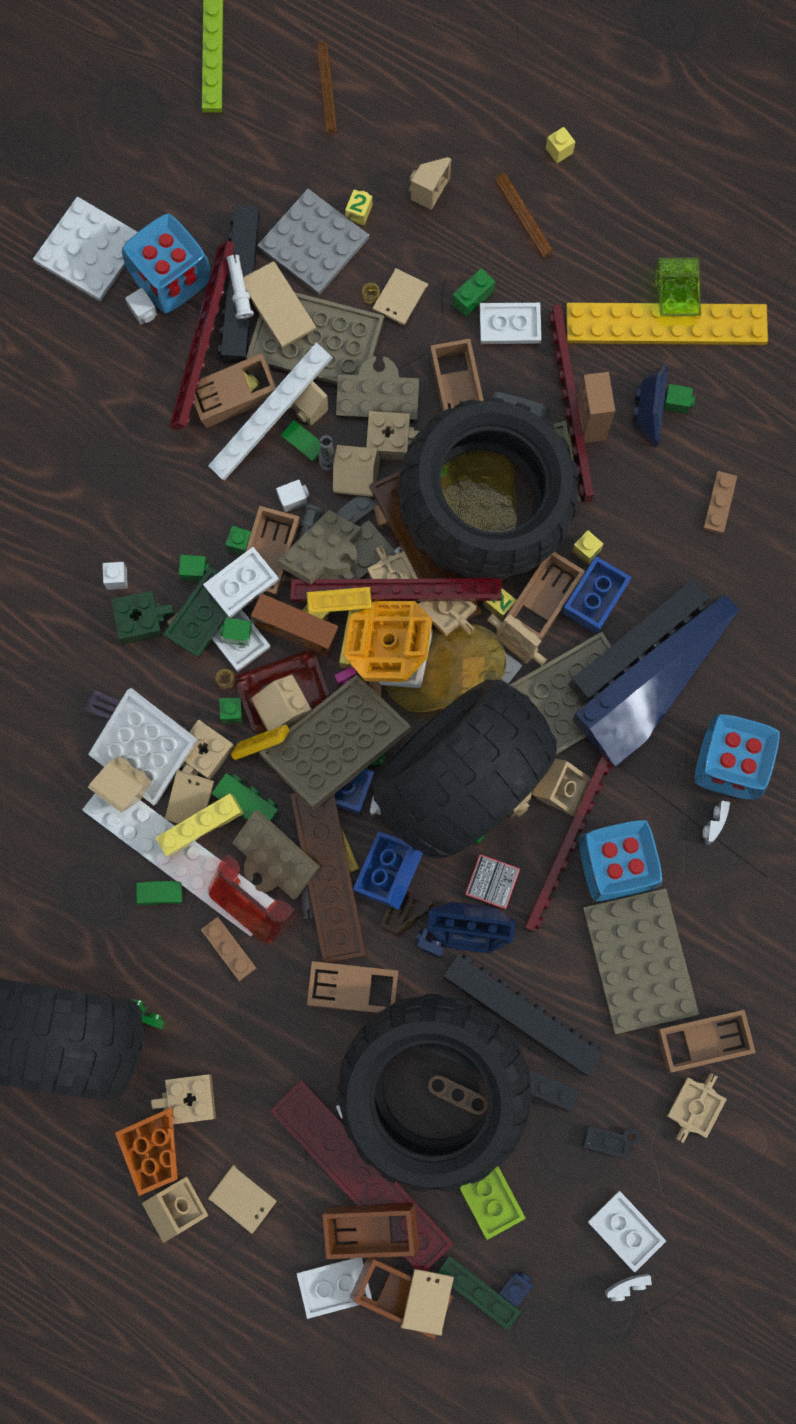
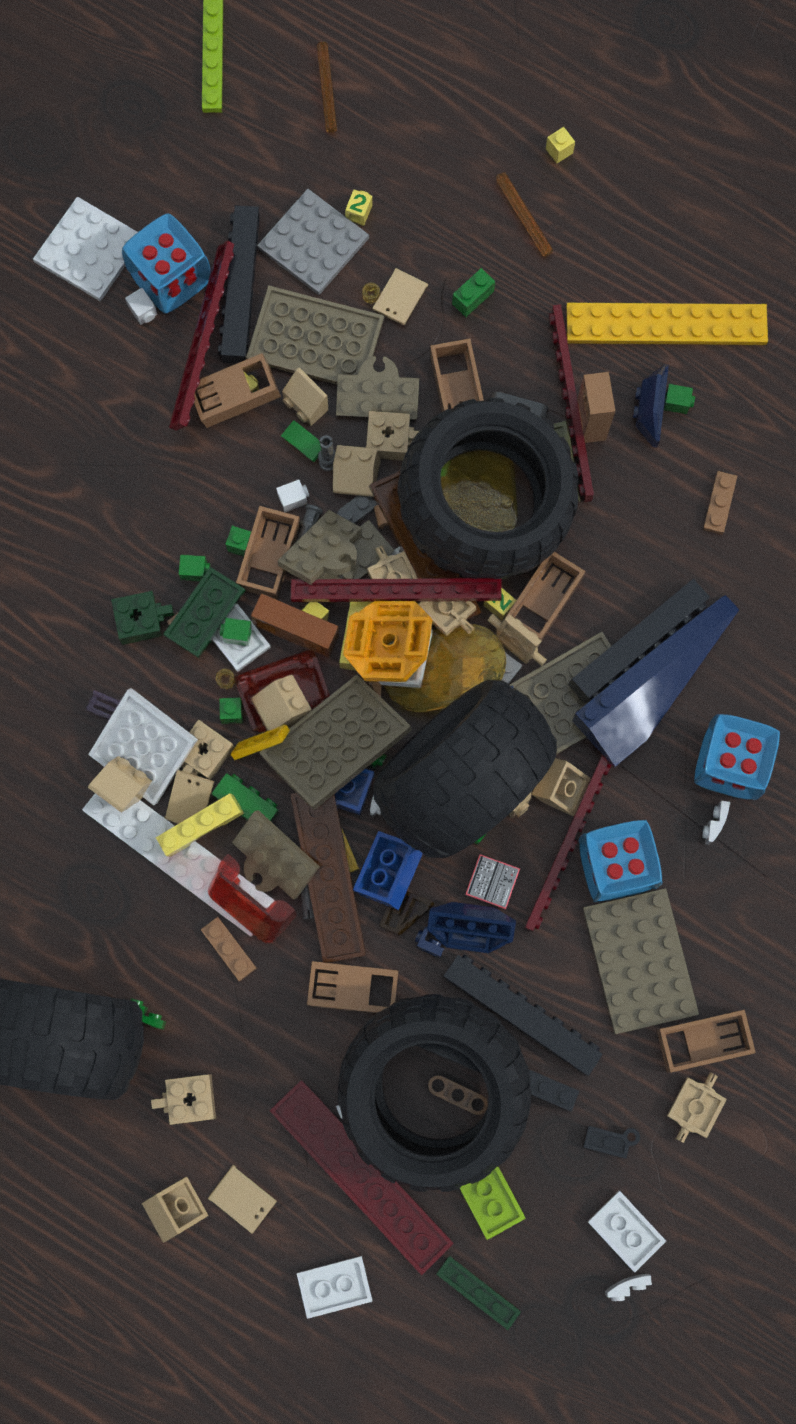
white brick [103,562,128,590] -> none
orange wedge [115,1108,178,1196] -> none
green slope [135,881,182,906] -> none
white plate [203,547,279,618] -> none
white plate [208,343,333,480] -> none
white pin [226,255,254,319] -> none
tan tile [243,261,316,348] -> none
yellow tile [307,587,372,613] -> none
dark orange piece [322,1203,419,1259] -> none
dark pink plate [334,666,357,687] -> none
dark orange piece [350,1257,453,1339] -> none
tan container [401,1269,454,1336] -> none
tan slope [409,157,451,210] -> none
white plate [480,303,541,344] -> none
dark blue bracket [499,1271,534,1307] -> none
blue brick [562,556,632,634] -> none
light yellow brick [572,530,603,565] -> none
clear neon green slope [655,258,701,316] -> none

